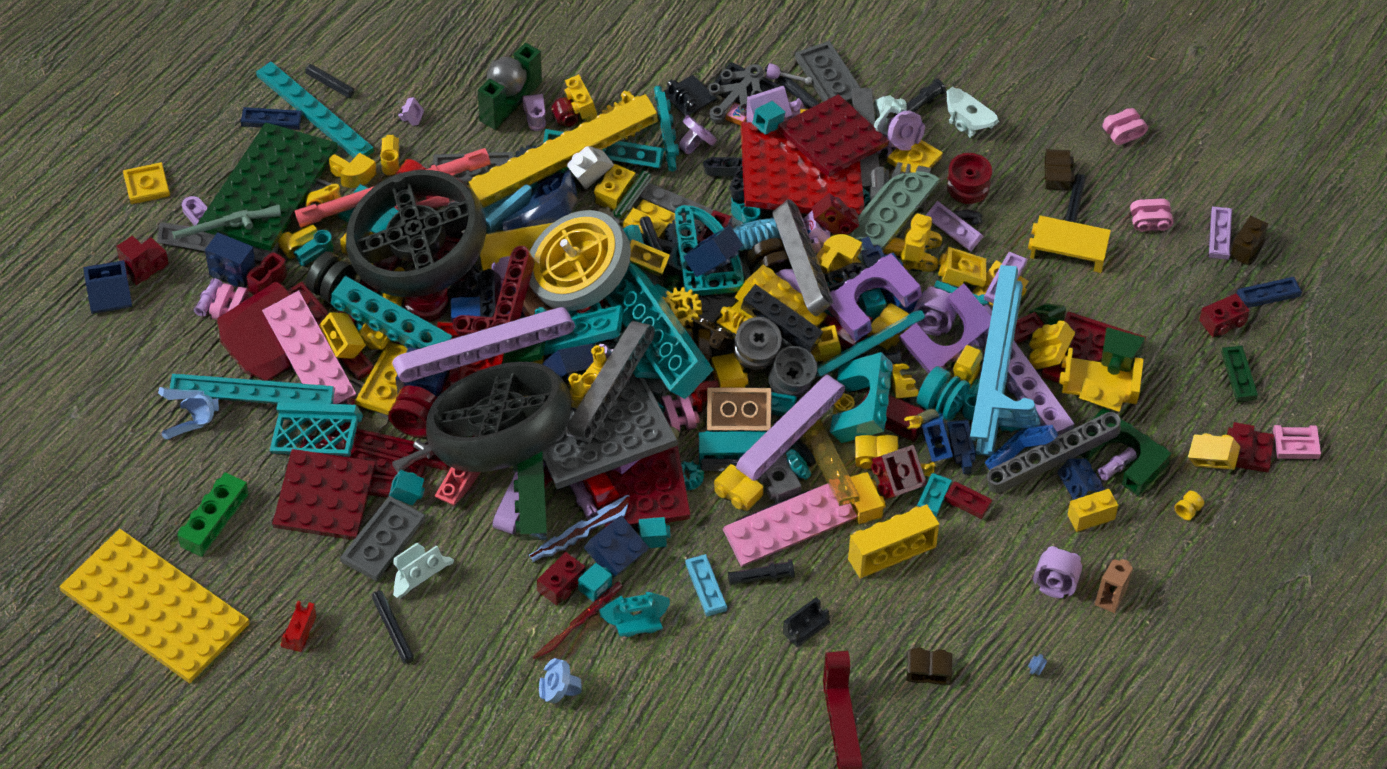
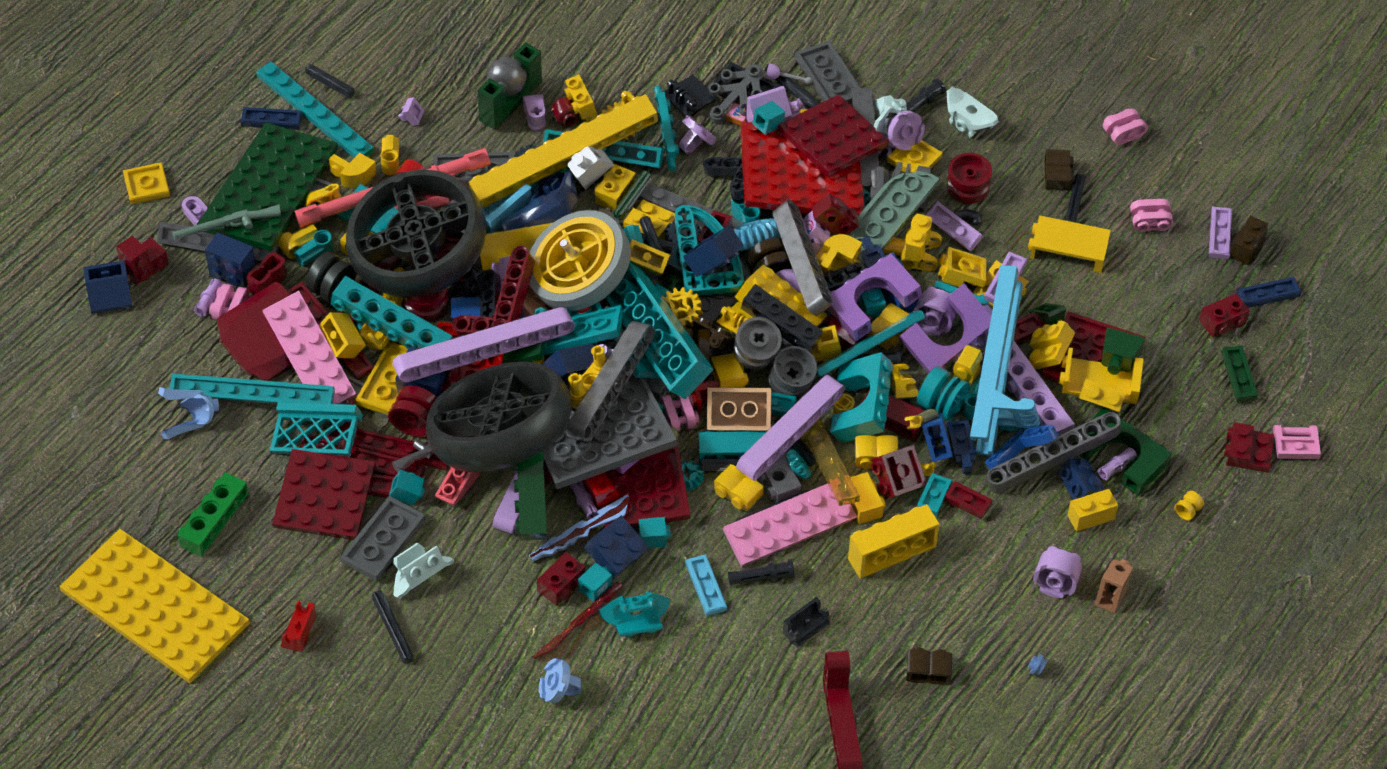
yellow brick [1188,433,1240,470] -> none

